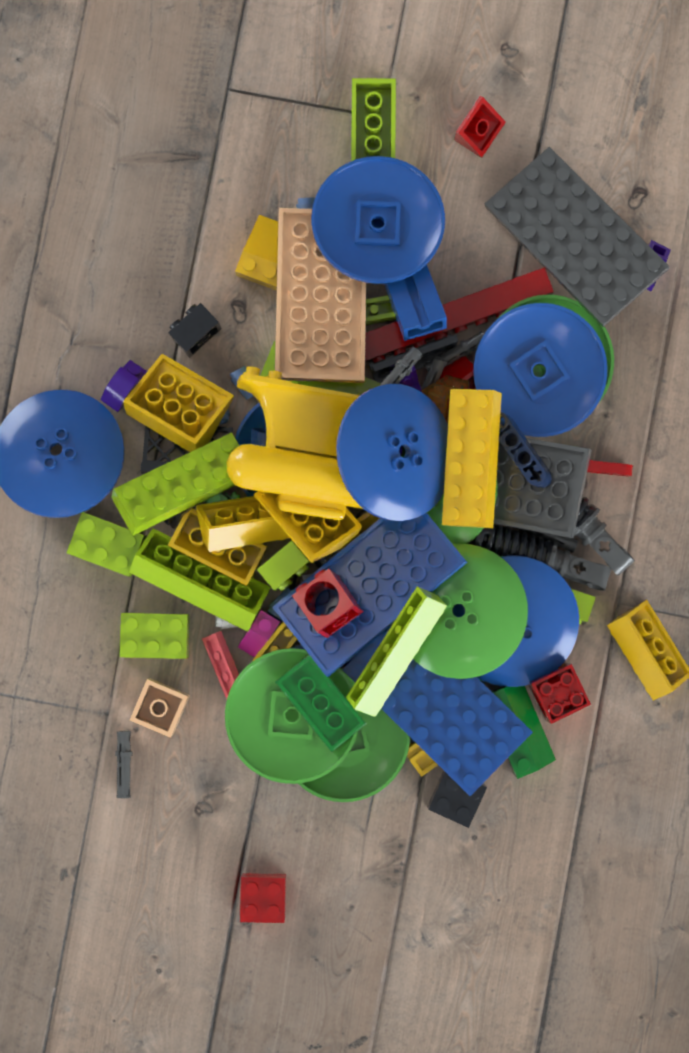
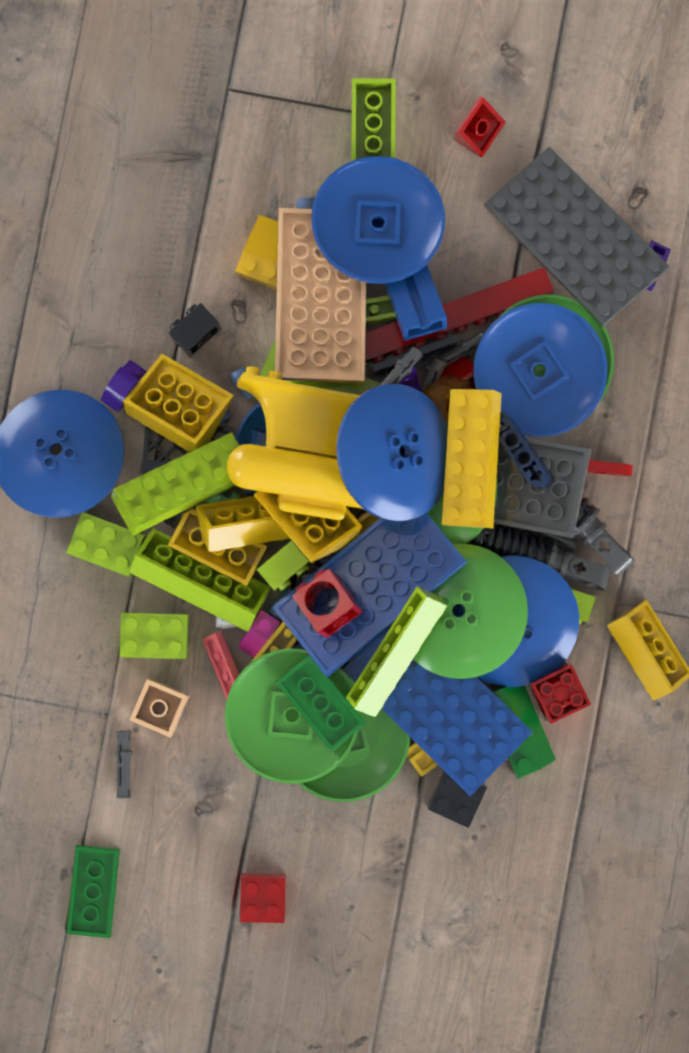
none -> green tile [66,845,120,938]

